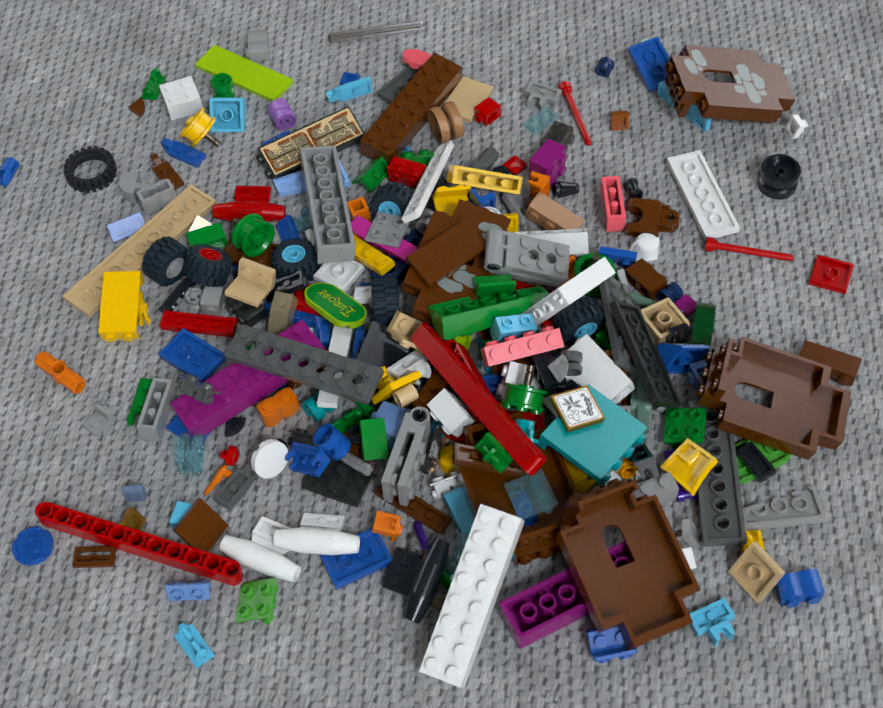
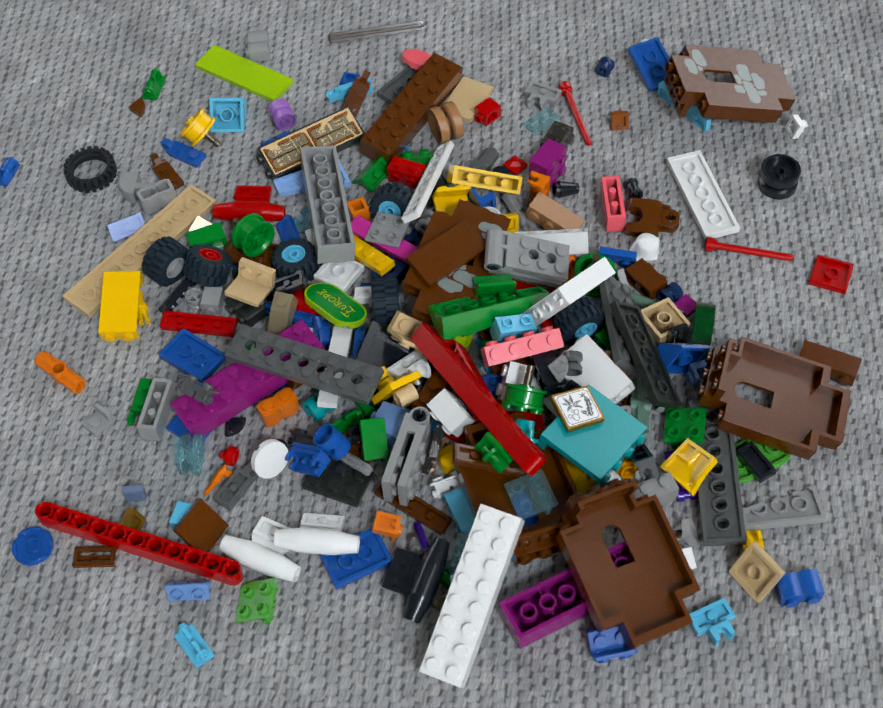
white brick [159,76,202,121] -> none
green wheel [211,73,235,98] -> none
none -> reddish brown hinge [342,70,371,117]

